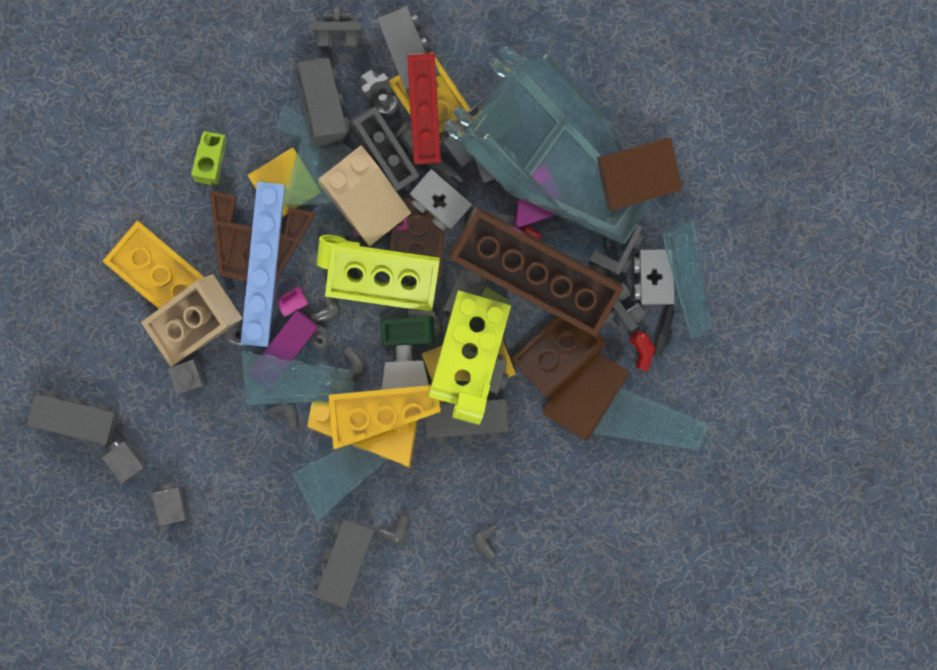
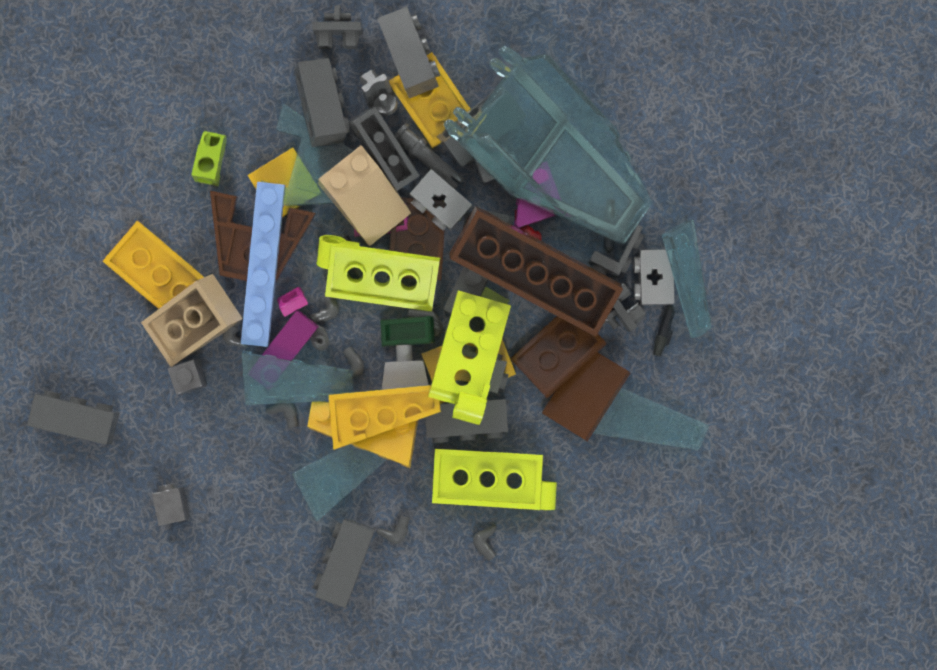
flat silver brick [102,440,148,484] -> none
red tile [407,53,441,165] -> none
reddish brown tile [597,138,682,211] -> none
red arm [629,331,655,371] -> none
none -> neon yellow hinge [432,449,557,510]

